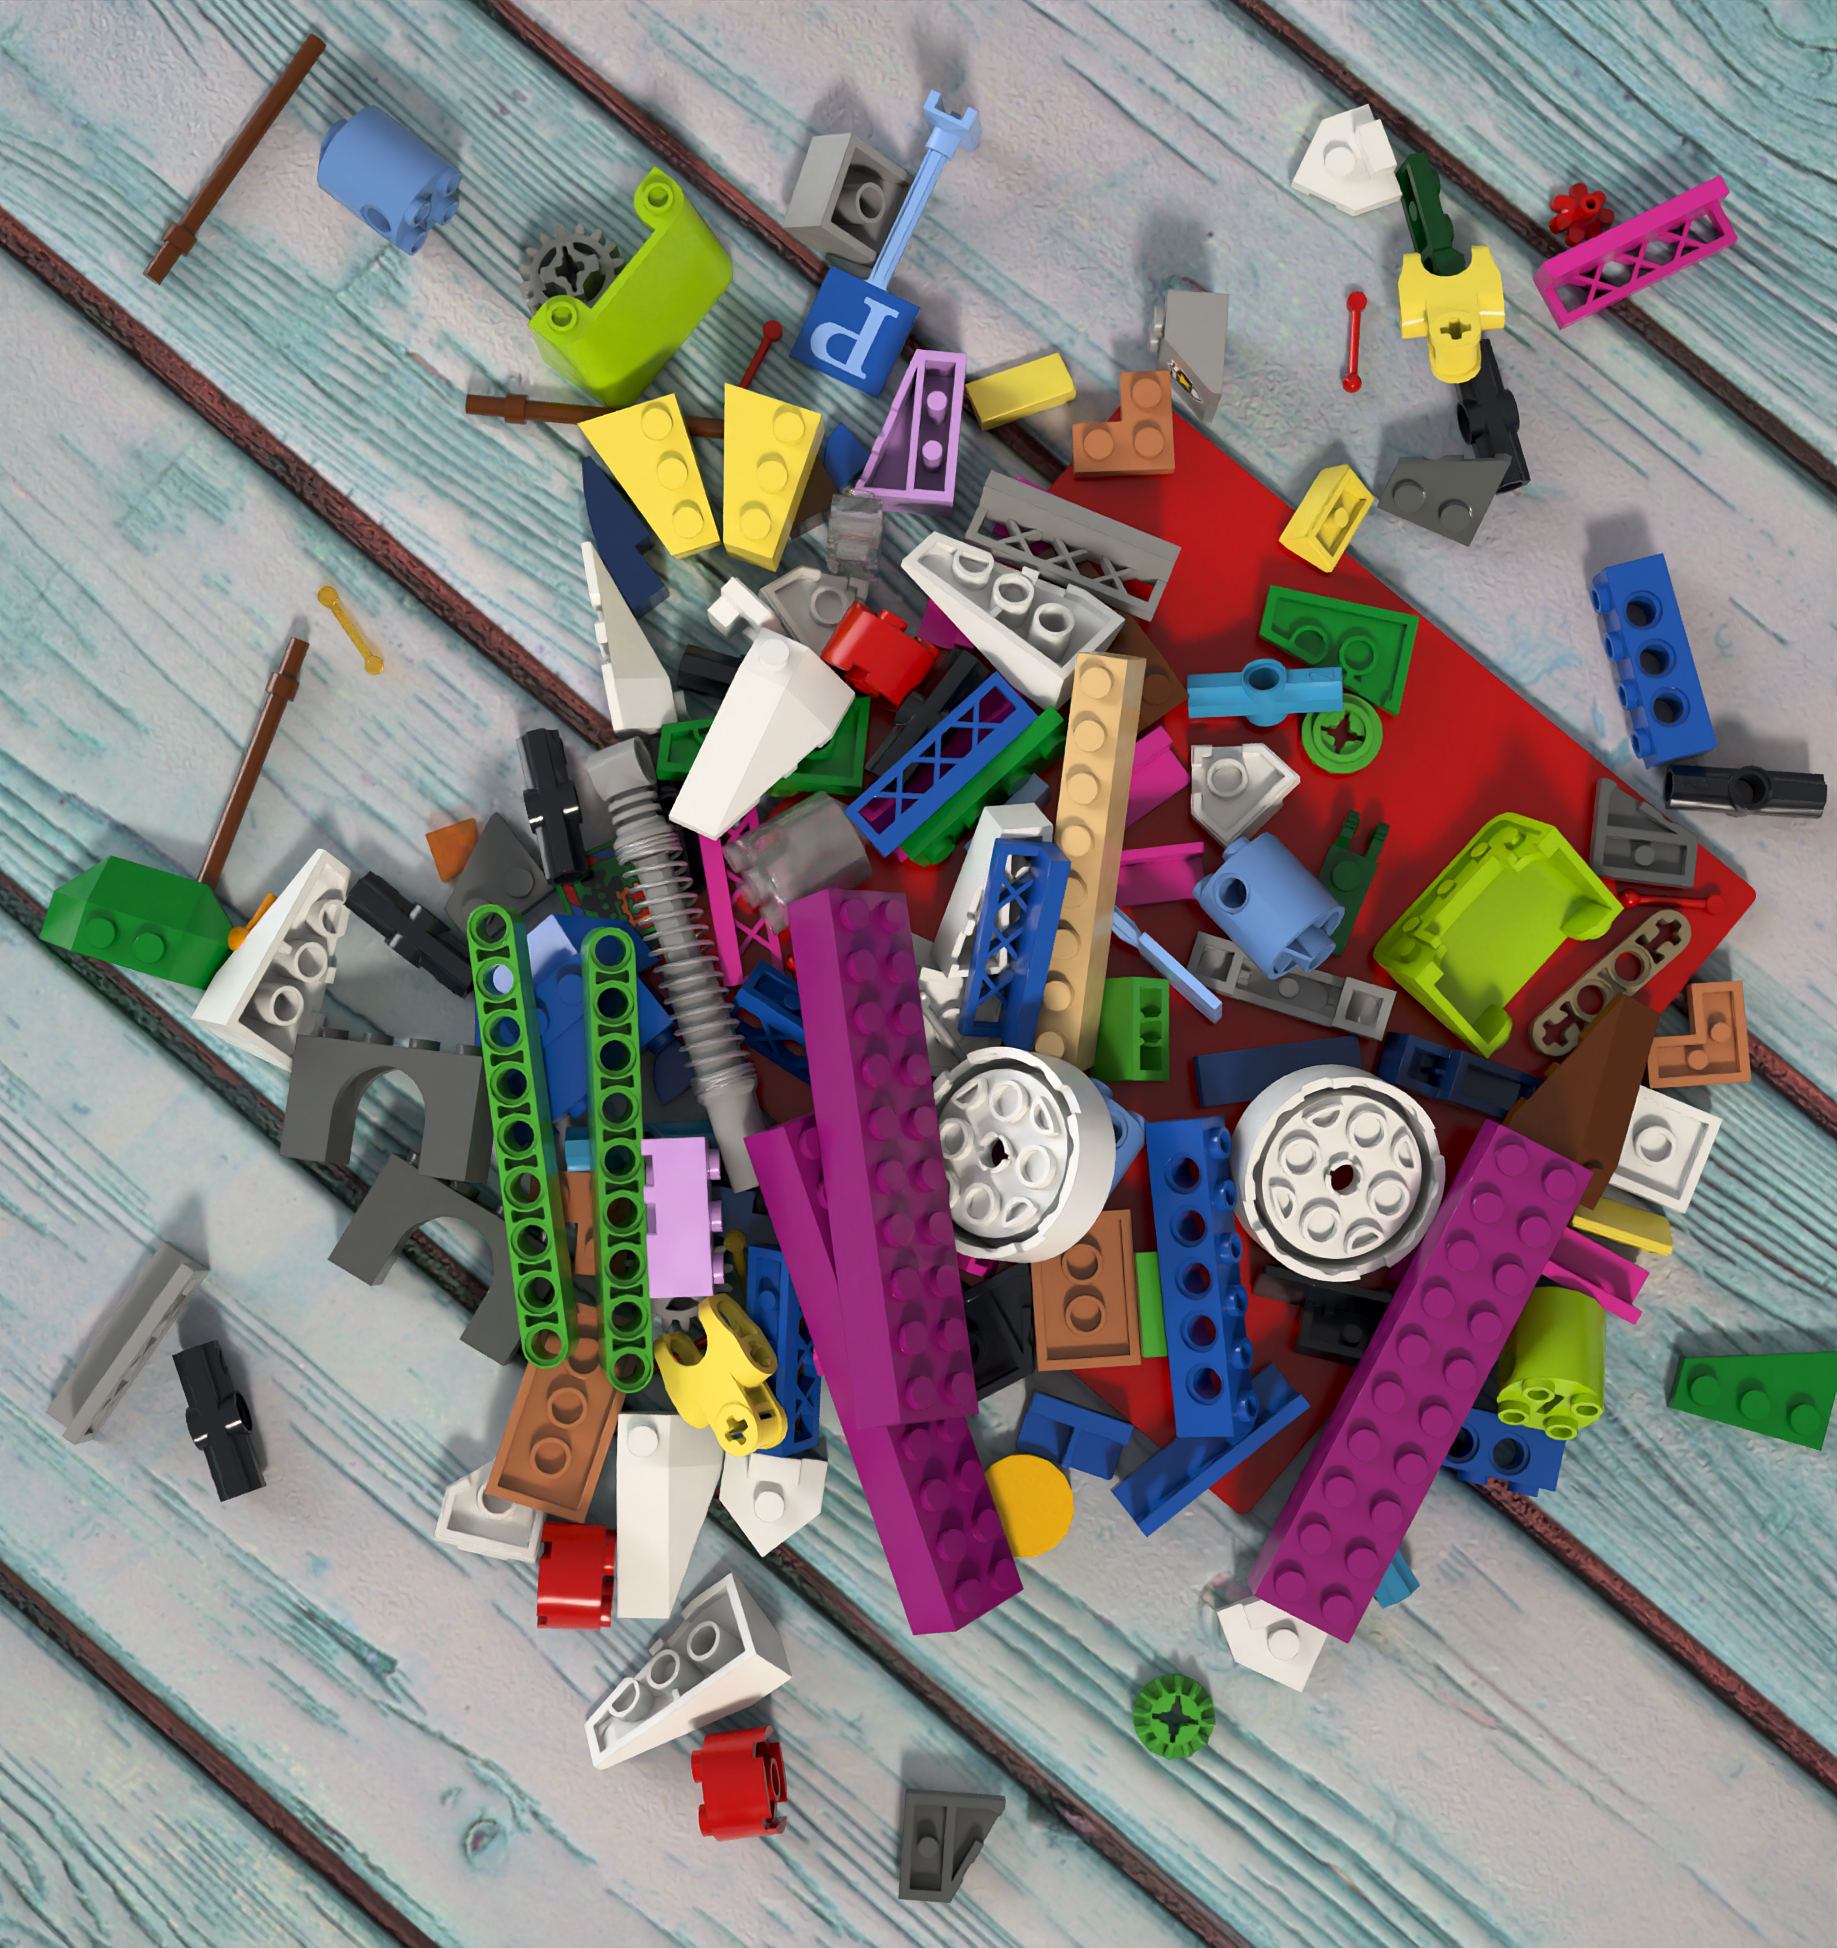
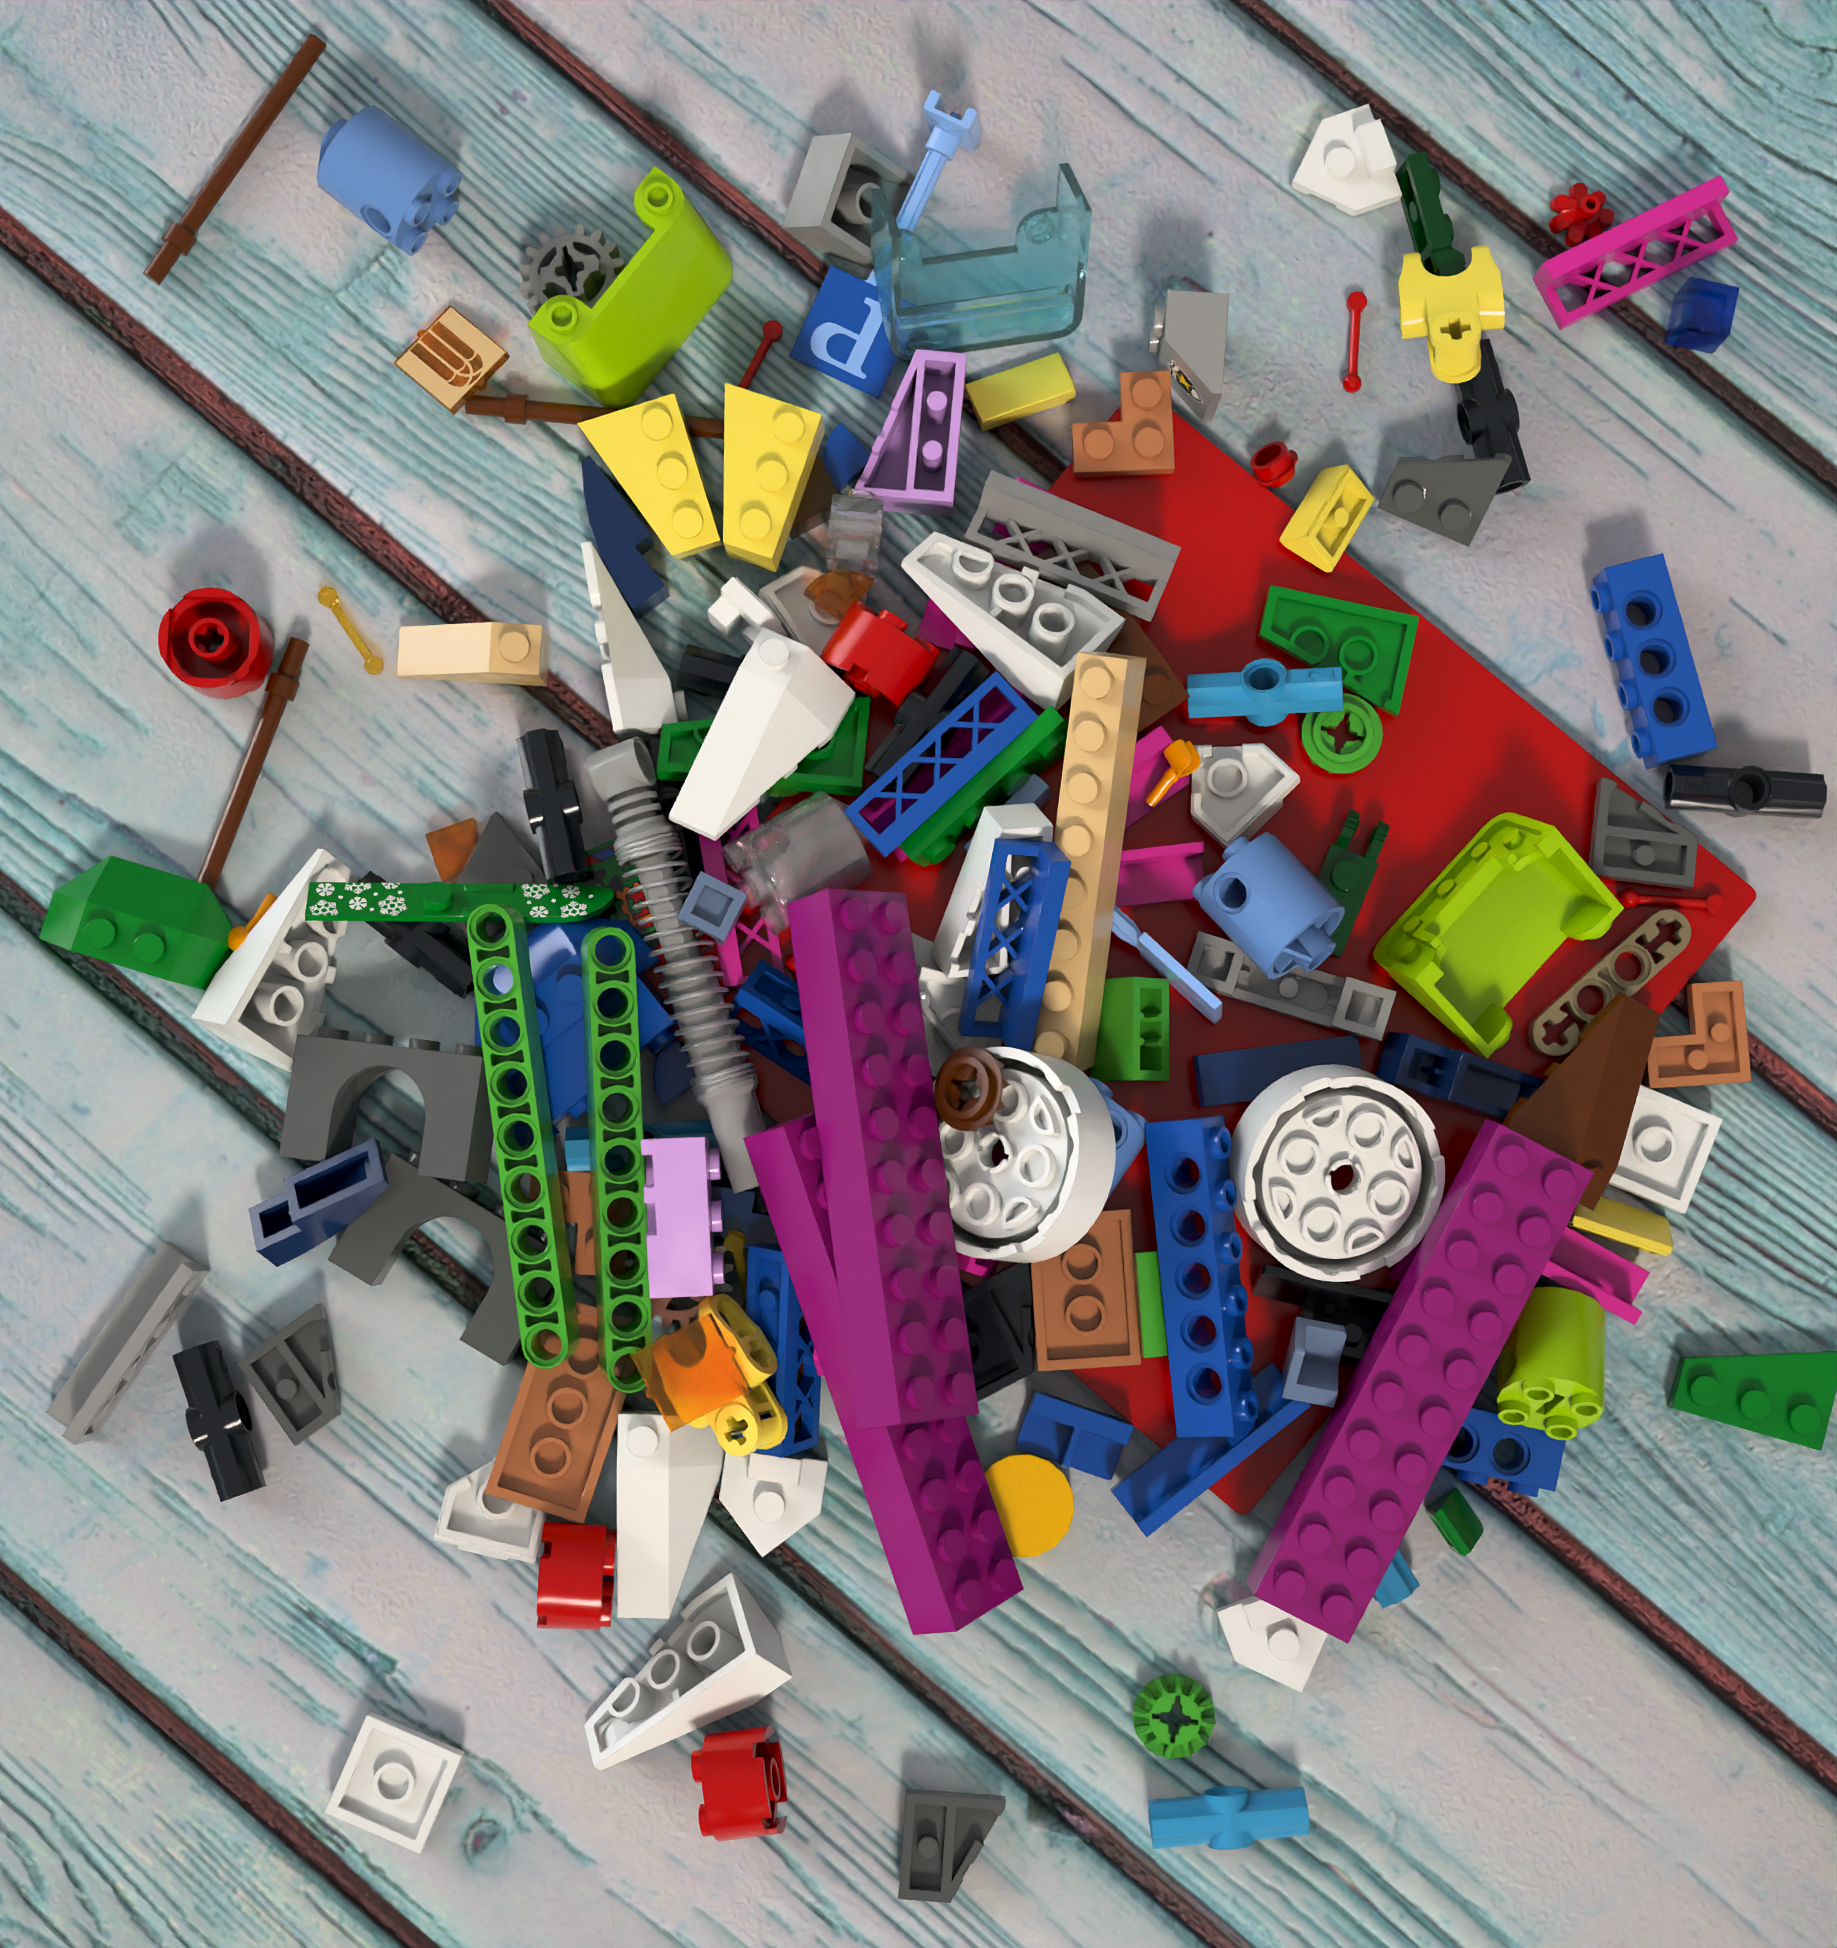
none -> red brick [158,587,274,699]
none -> dark grey wing [236,1303,341,1446]
none -> dark blue slope [248,1138,389,1267]
none -> green piece [305,882,614,923]
none -> white plate [325,1711,465,1854]
none -> piece [394,305,510,415]
none -> tan slope [396,622,551,686]
none -> clear orange piece [630,1313,752,1432]
none -> sand blue panel [677,871,748,947]
none -> clear orange tile [803,570,875,621]
none -> clear light blue windscreen [871,163,1092,360]
none -> reddish brown gear [934,1046,1010,1132]
none -> light orange hand [1145,739,1201,807]
none -> dark azure piece [1148,1786,1310,1850]
none -> red plate [1250,441,1298,488]
none -> sand blue panel [1282,1317,1347,1408]
none -> green slope [1425,1488,1484,1556]
none -> clear blue panel [1664,276,1740,354]

